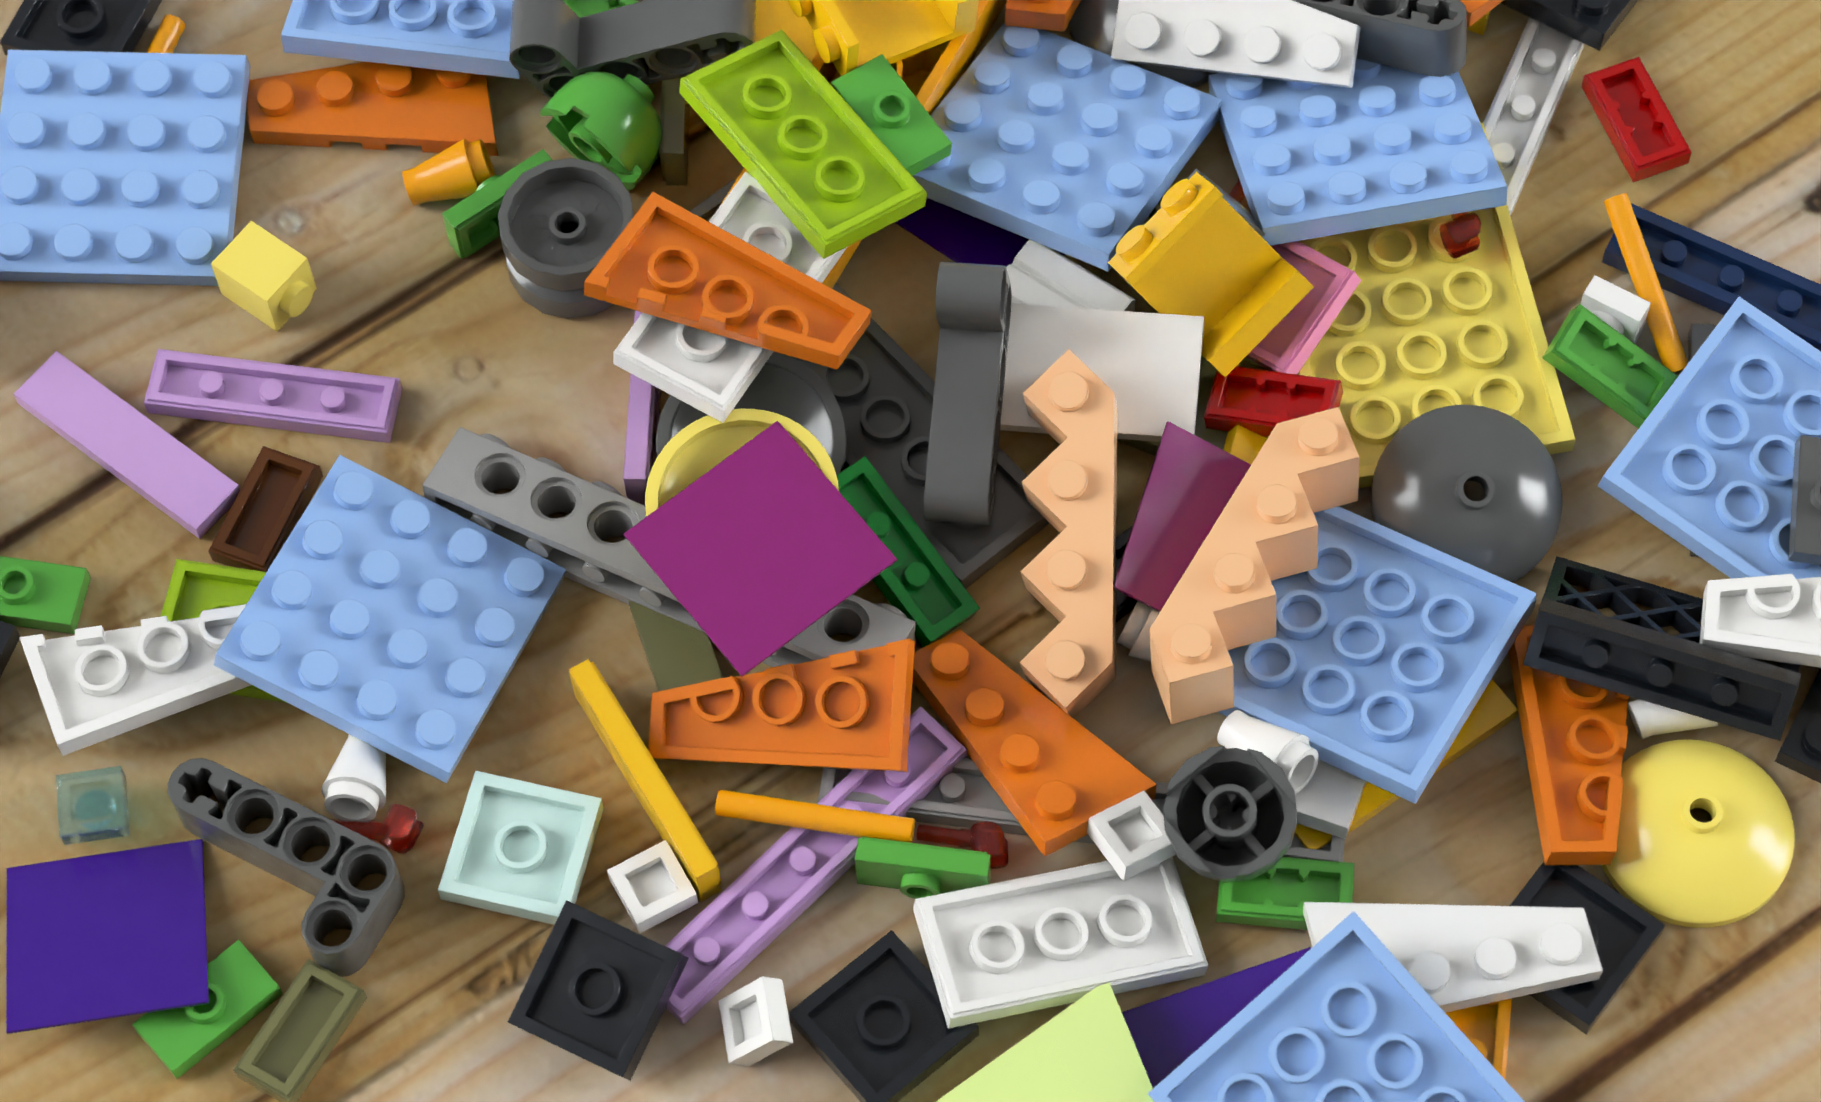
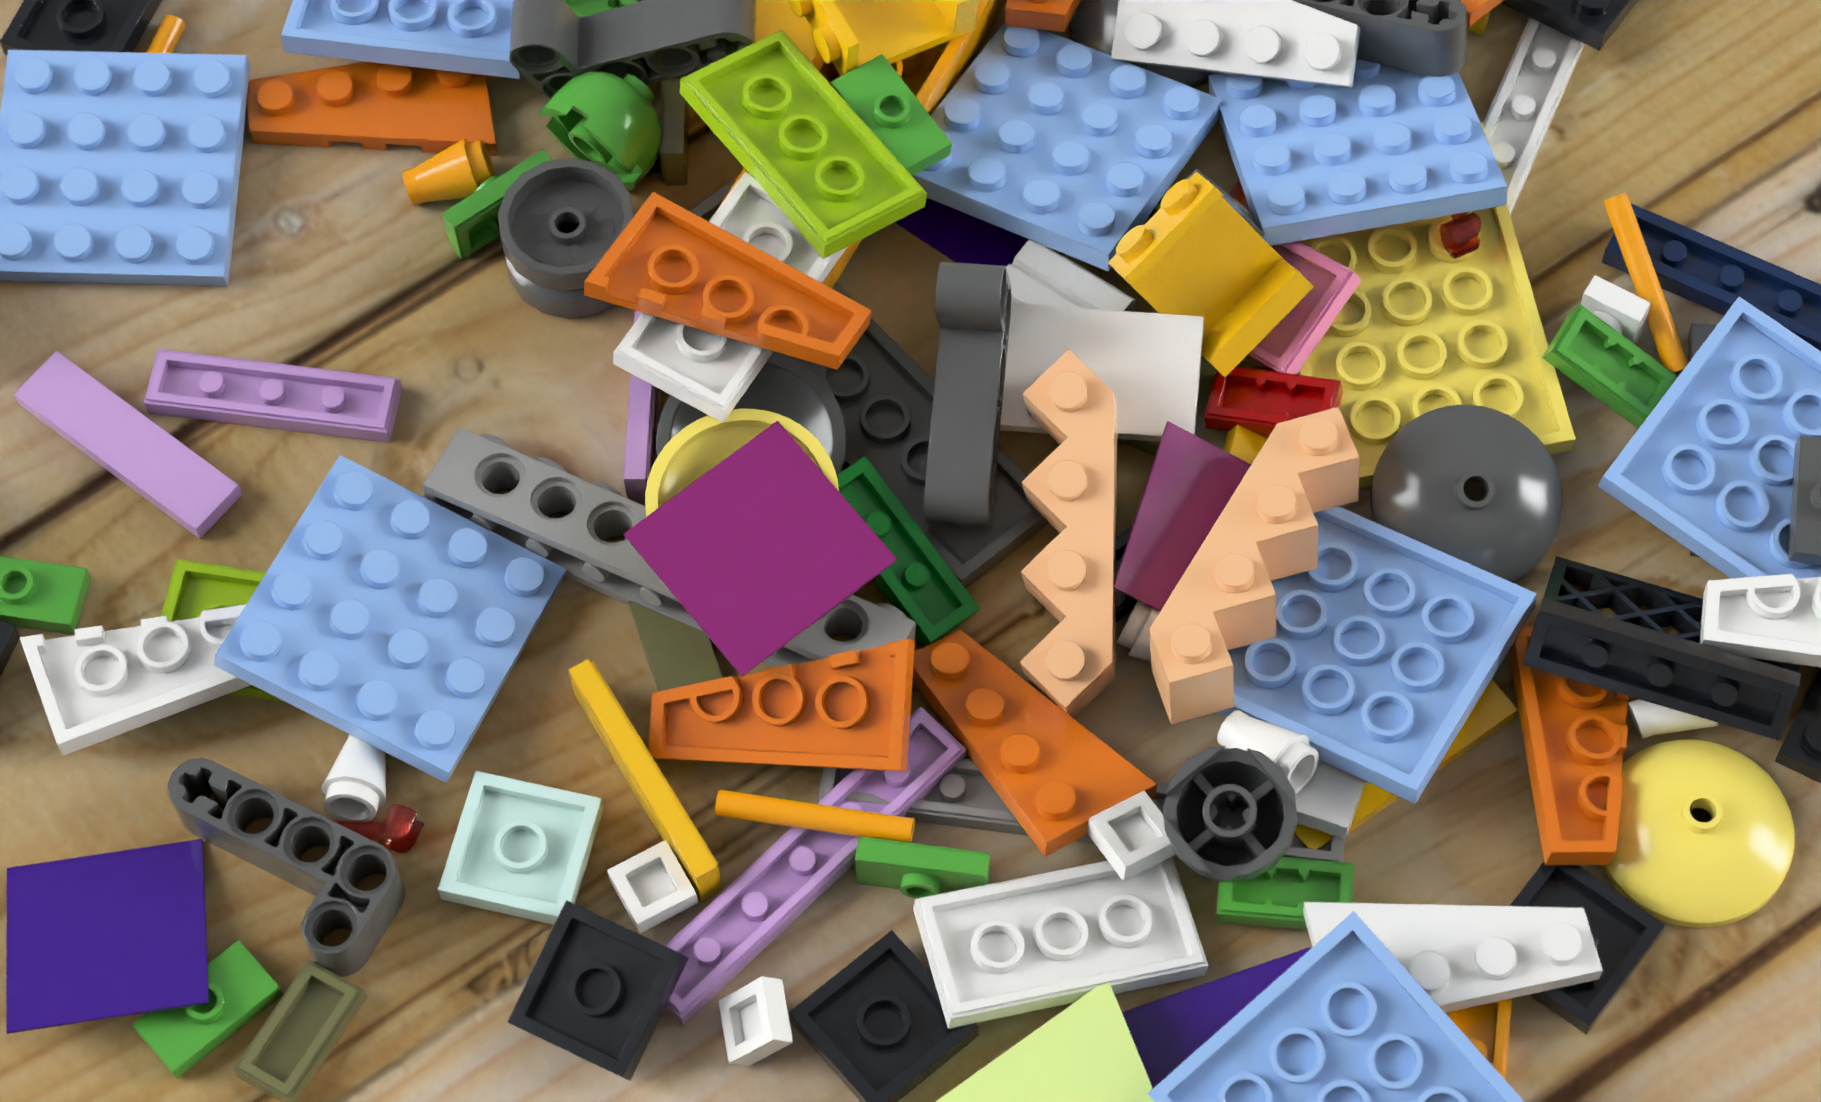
clear light blue plate [56,766,130,845] -> none
reddish brown tile [209,446,323,572] -> none
light yellow brick [211,221,317,332] -> none
clear red hand [916,821,1009,869] -> none
red plate [1581,57,1692,183] -> none

